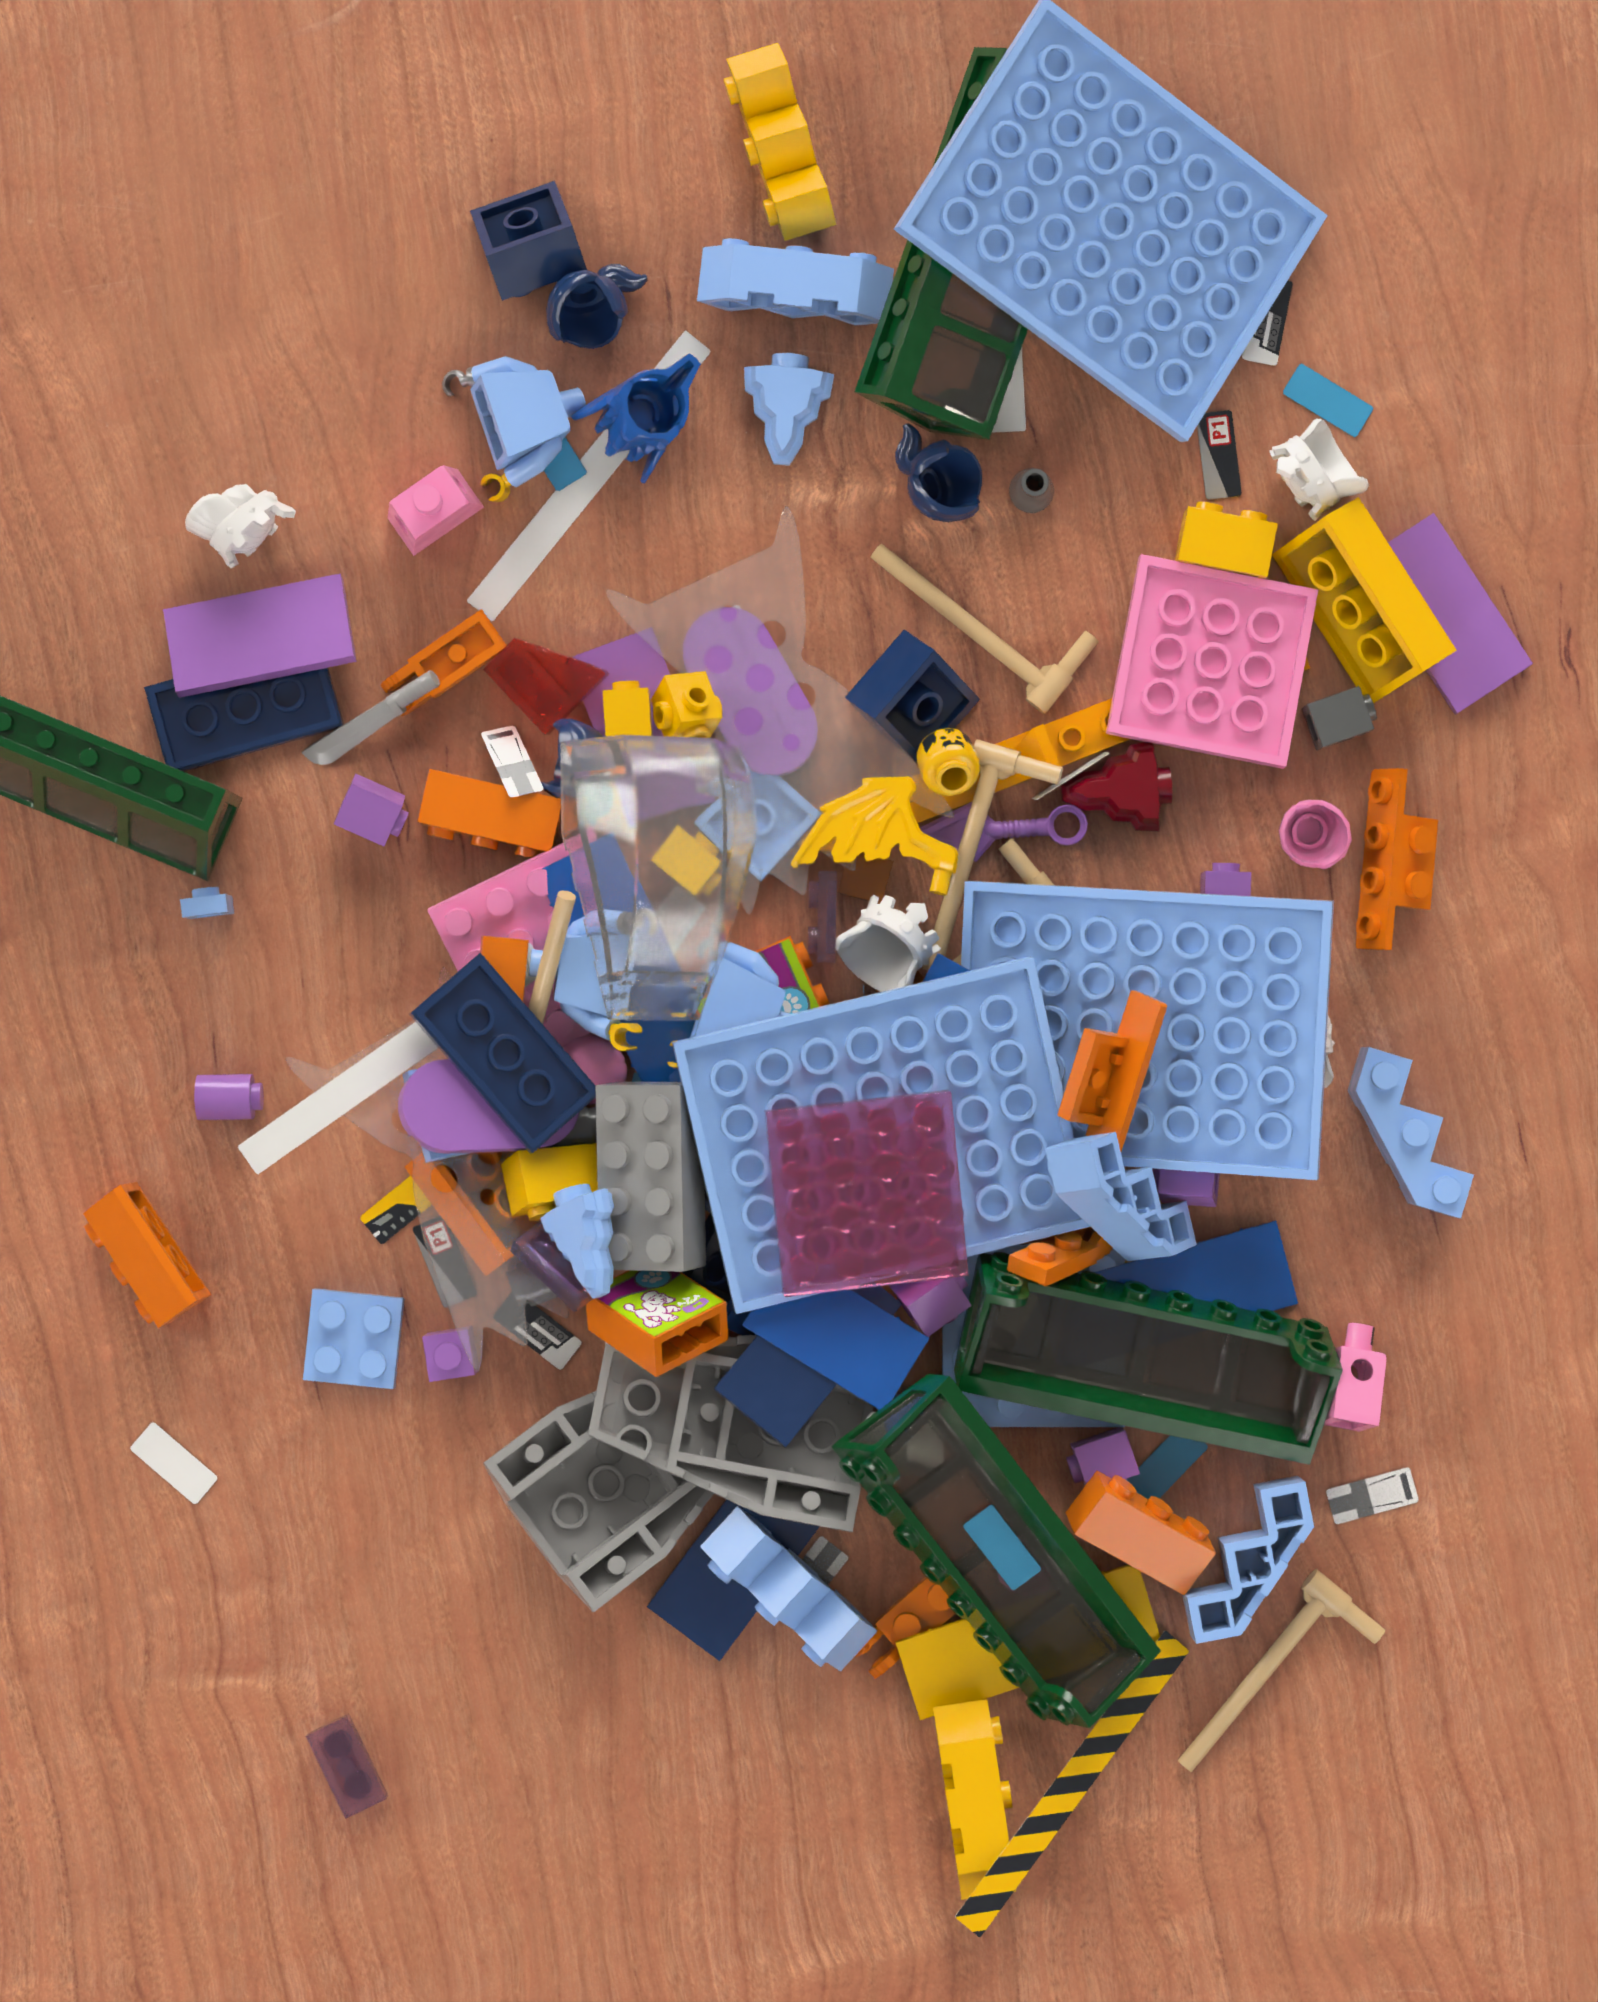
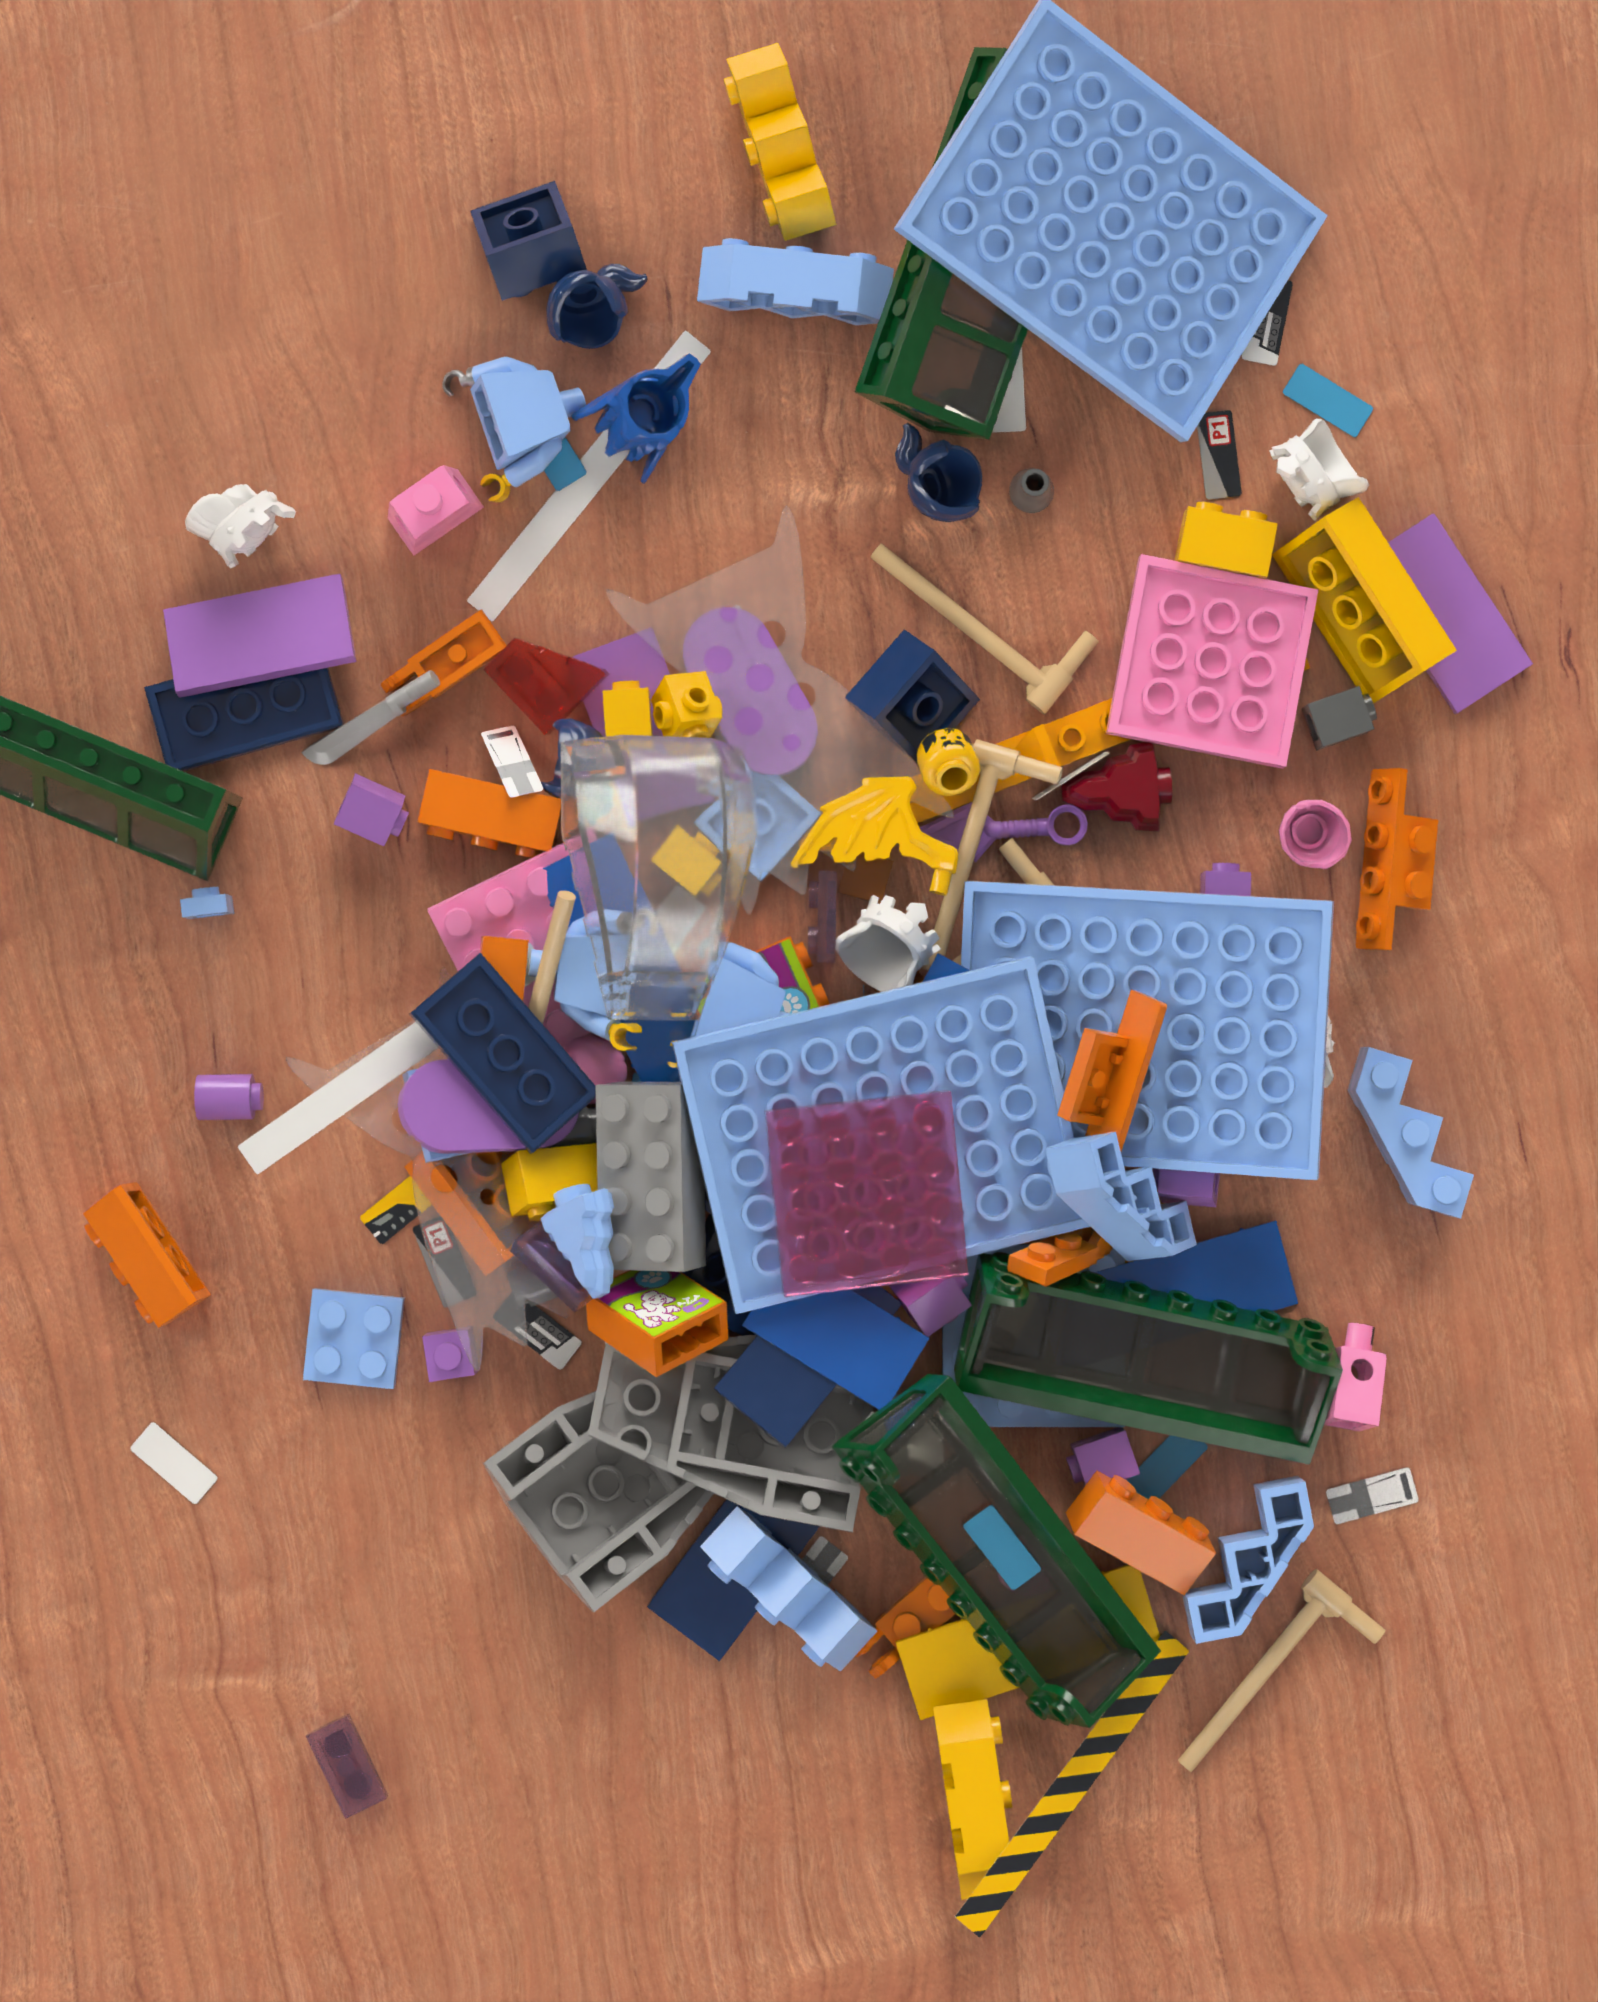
light blue rock [744,353,834,466] -> none

